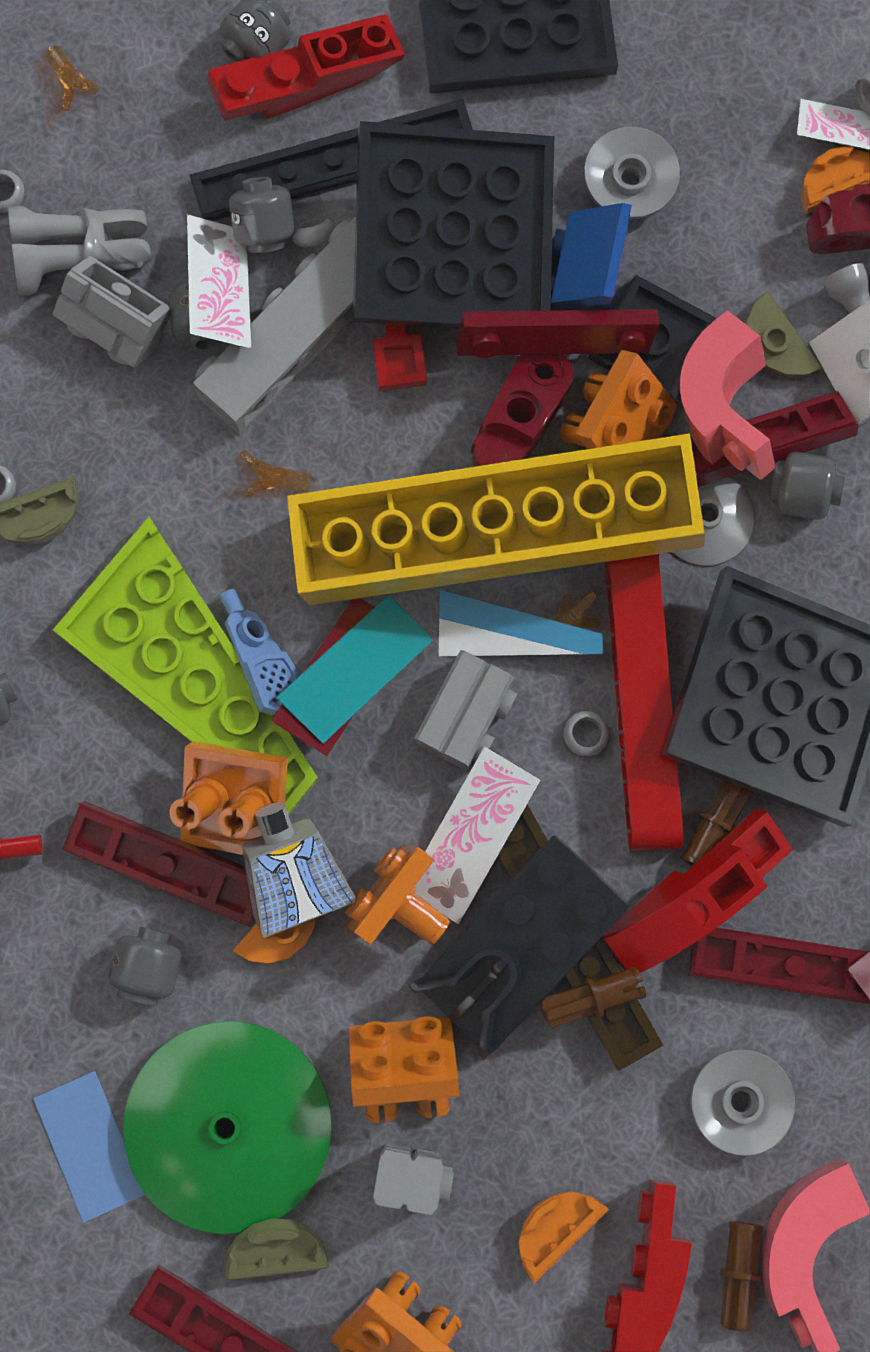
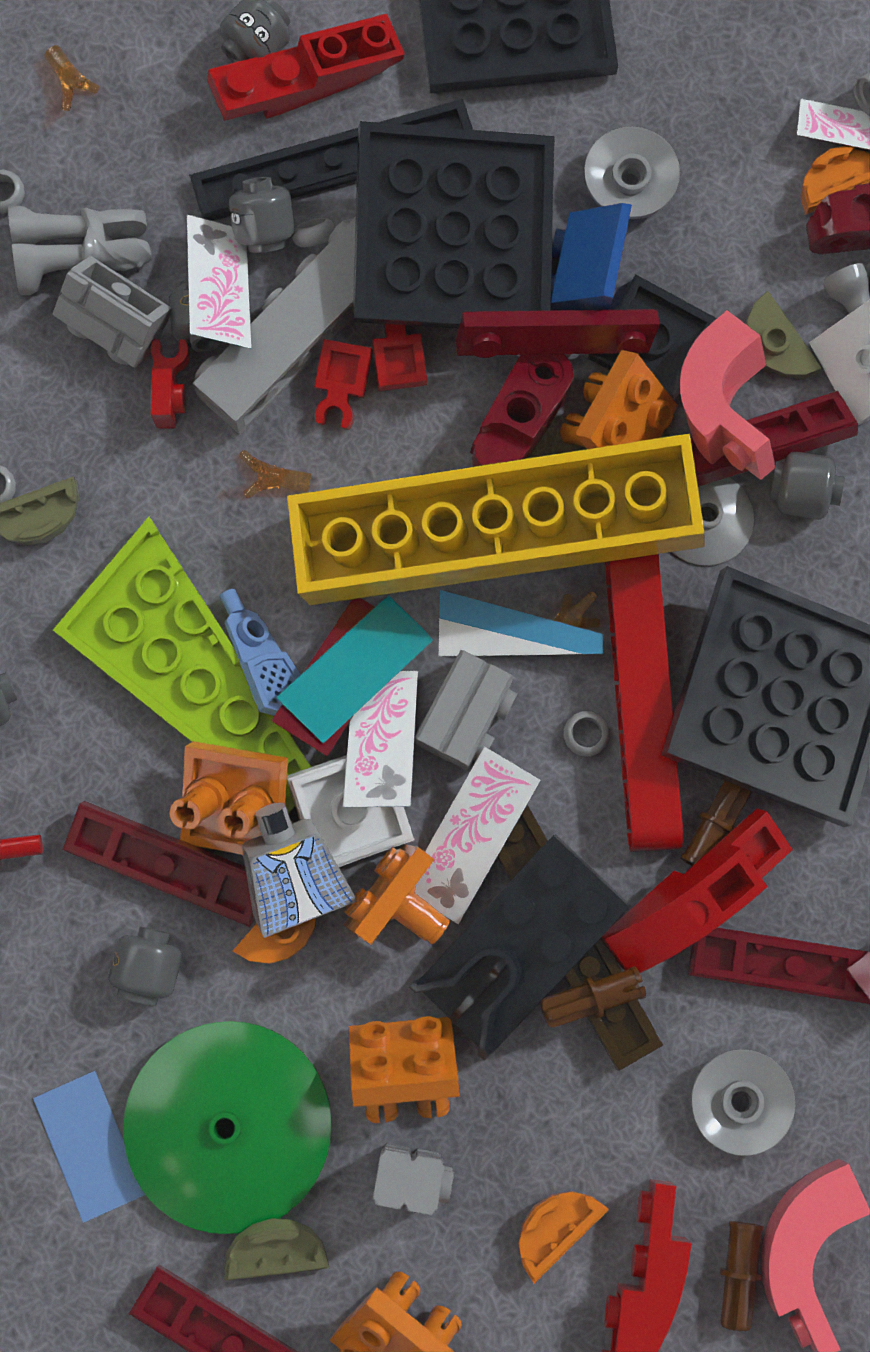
none -> red plate [151,339,190,429]
none -> white plate [287,755,414,867]
none -> red plate [314,339,373,430]
none -> white sticker [343,671,418,807]

